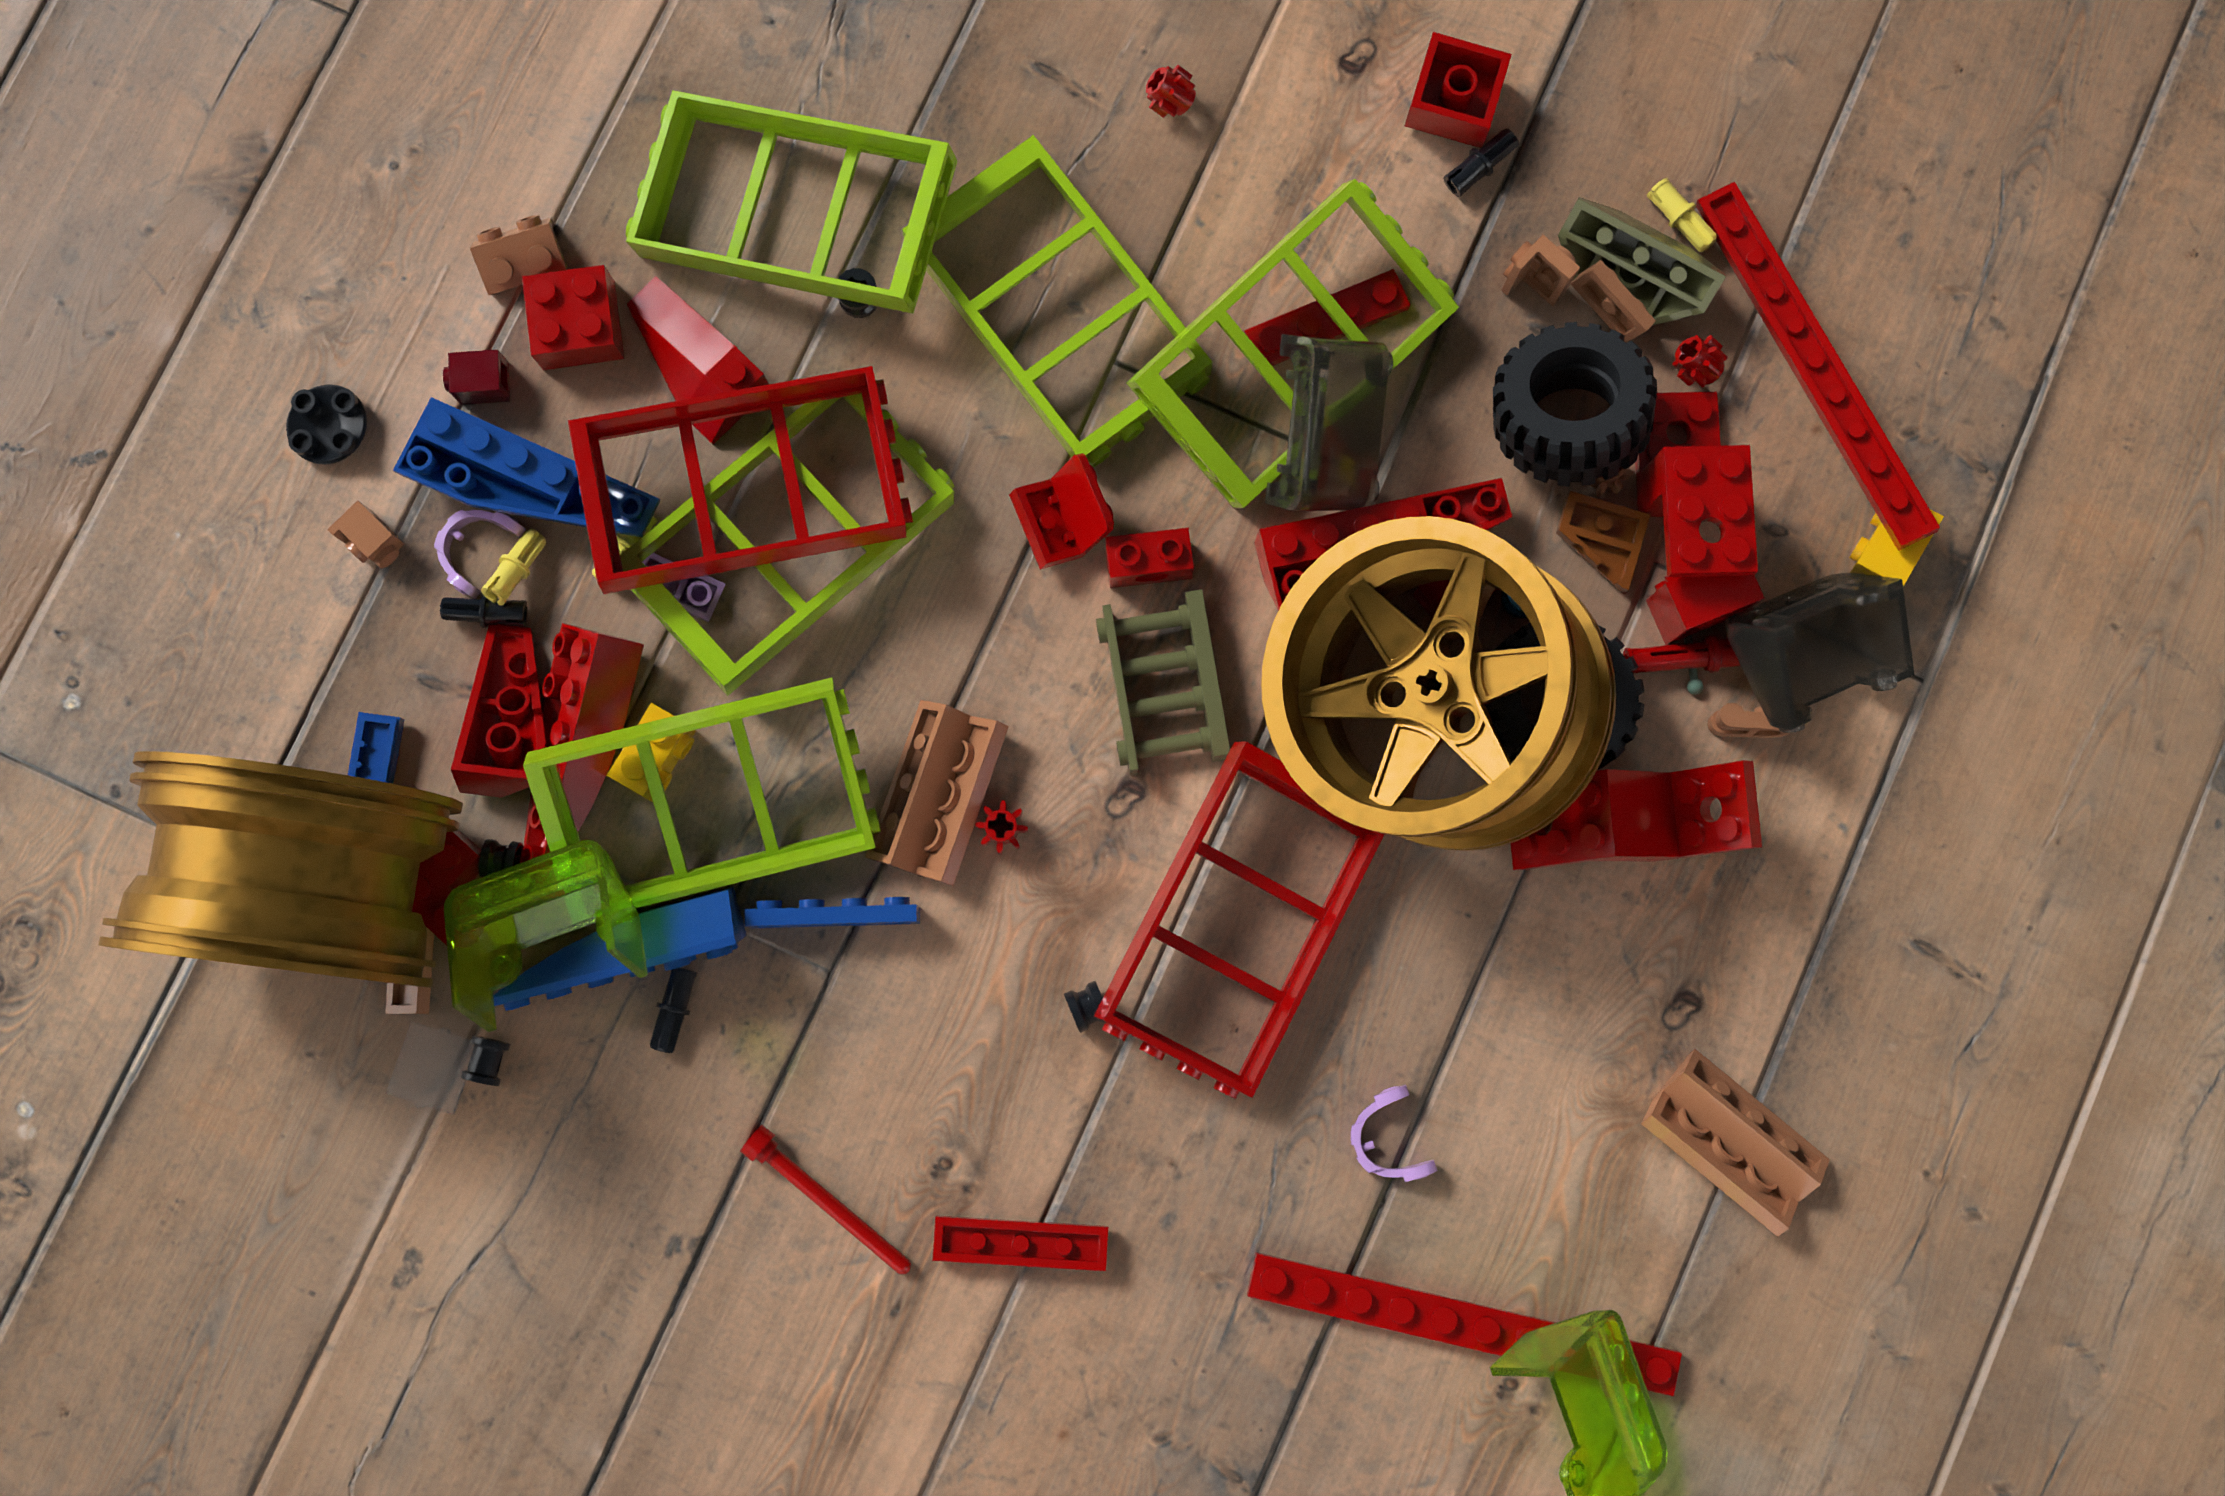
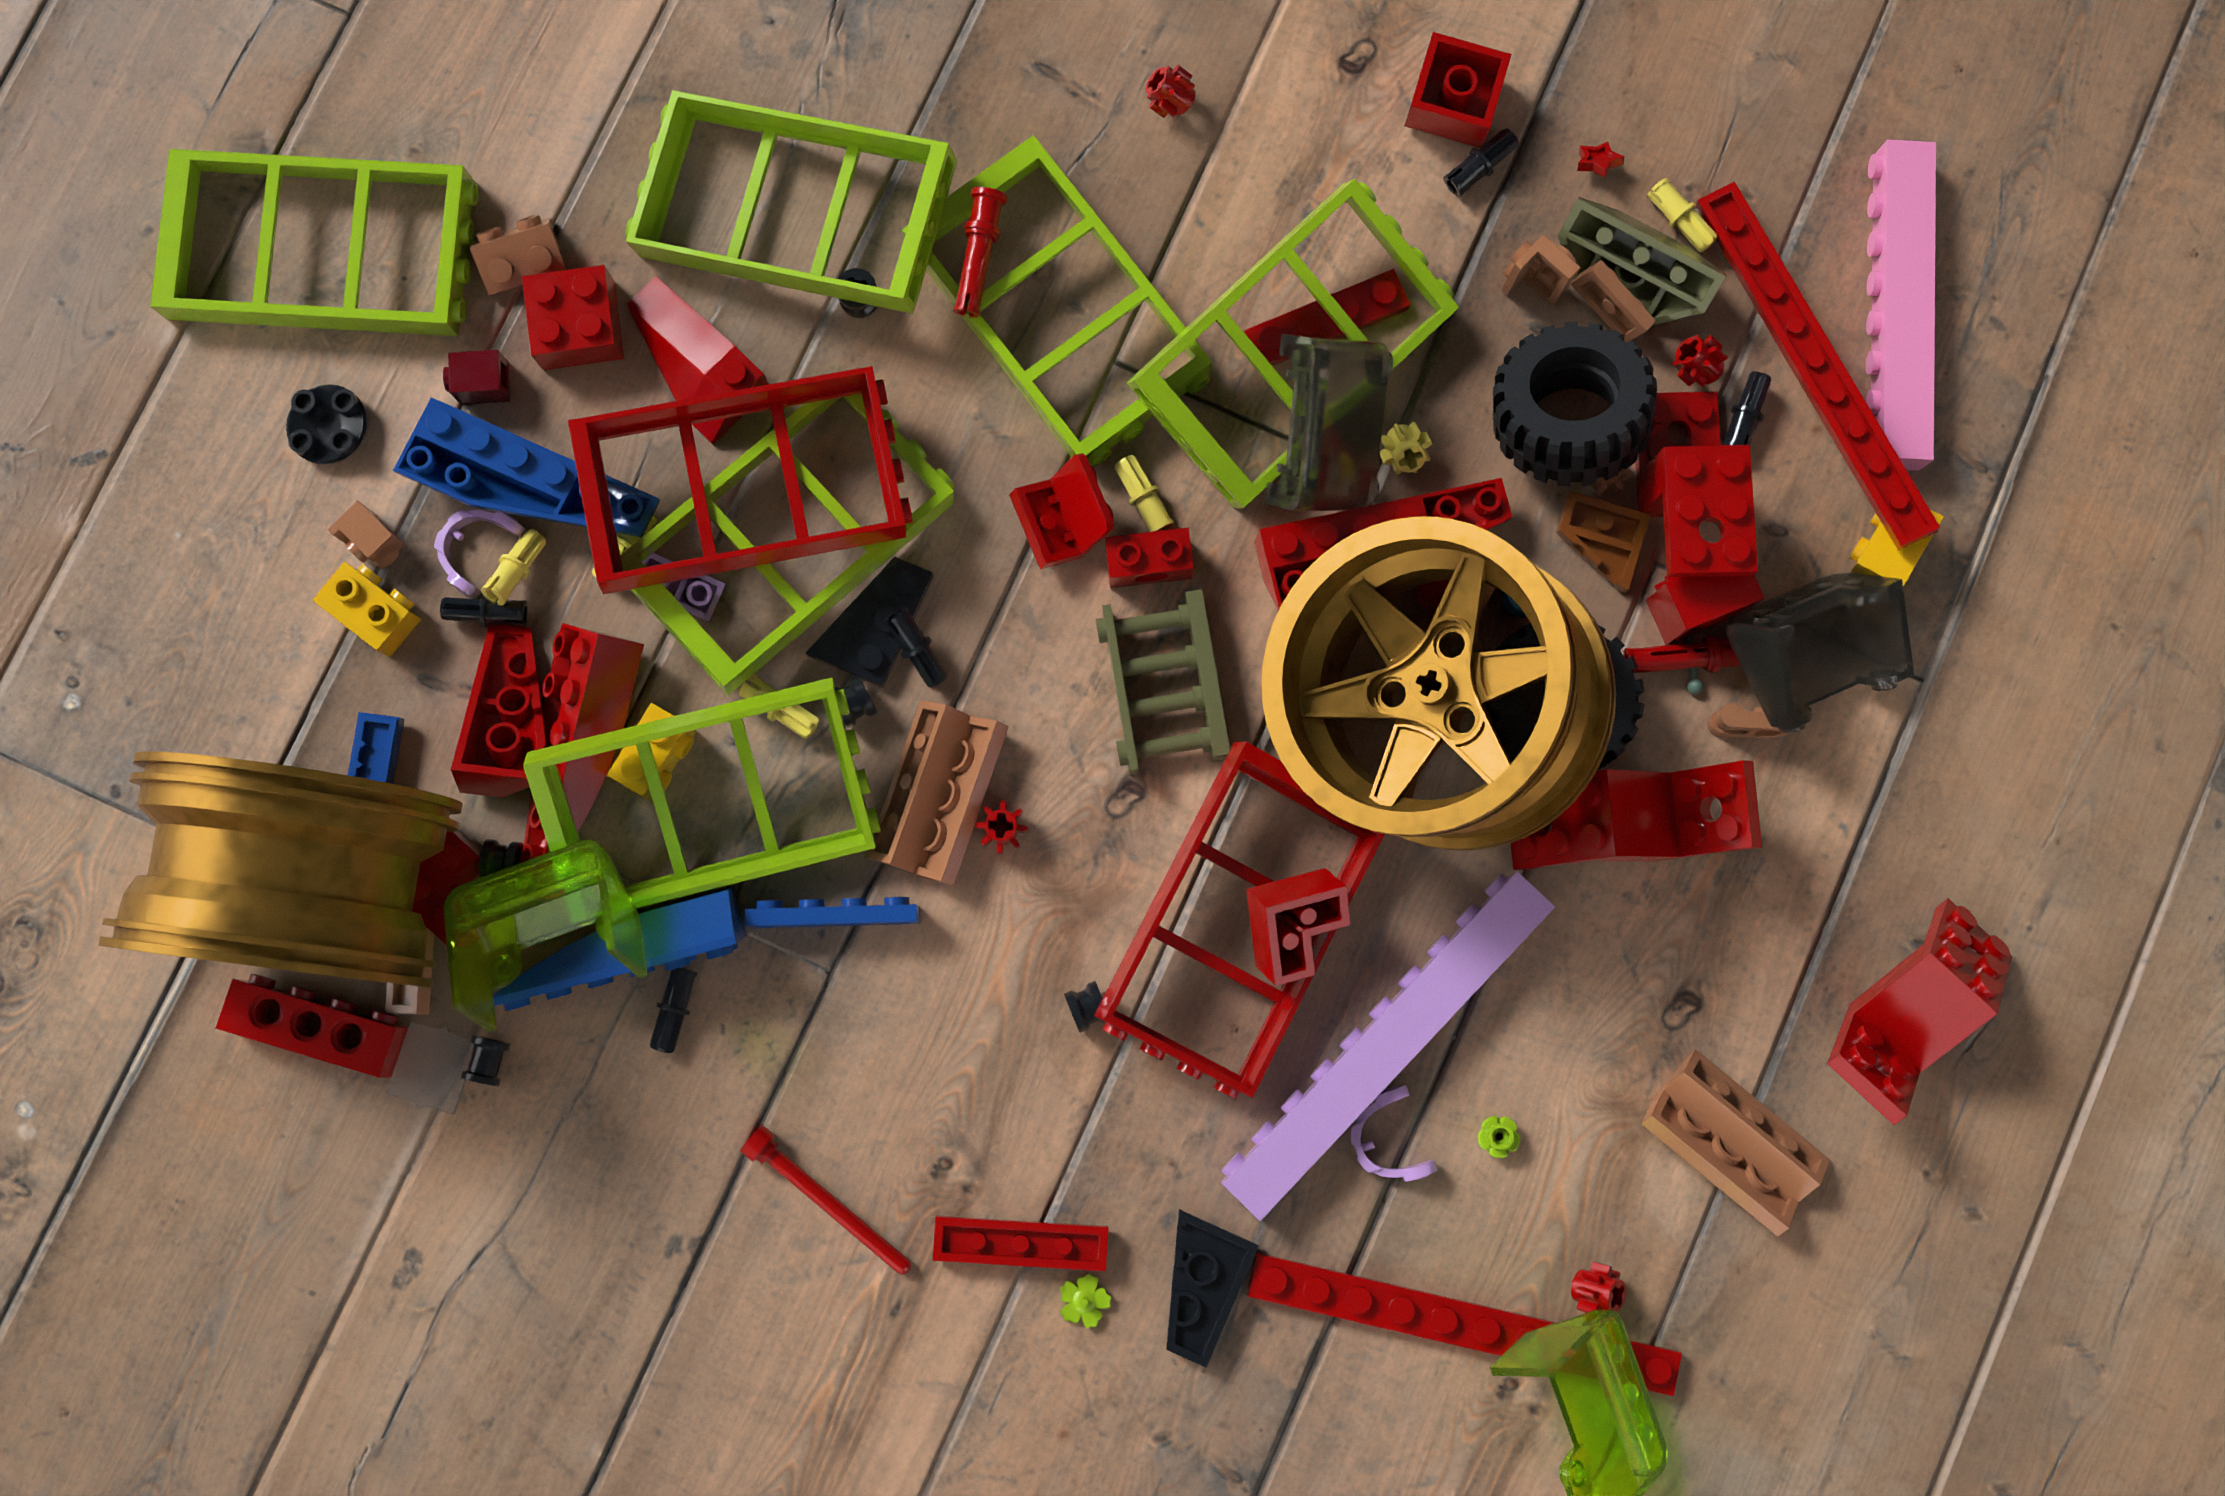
none -> lime window [150,149,479,336]
none -> red brick [215,973,409,1078]
none -> yellow brick [312,561,421,658]
none -> light yellow axle [739,674,819,738]
none -> black wing [806,556,934,688]
none -> black wheel [835,676,878,728]
none -> black axle [884,607,947,688]
none -> red pin [953,187,1008,318]
none -> lime plant [1060,1273,1111,1328]
none -> light yellow axle [1115,455,1174,532]
none -> black wing [1166,1209,1259,1368]
none -> lavender brick [1220,871,1555,1221]
none -> red brick [1246,868,1350,986]
none -> light yellow gear [1379,422,1432,475]
none -> lime plate [1478,1116,1520,1158]
none -> red gear [1571,1261,1626,1321]
none -> red piece [1577,142,1625,178]
none -> black axle [1722,371,1771,445]
none -> red bracket [1827,898,2012,1125]
none -> bright pink brick [1865,139,1936,471]

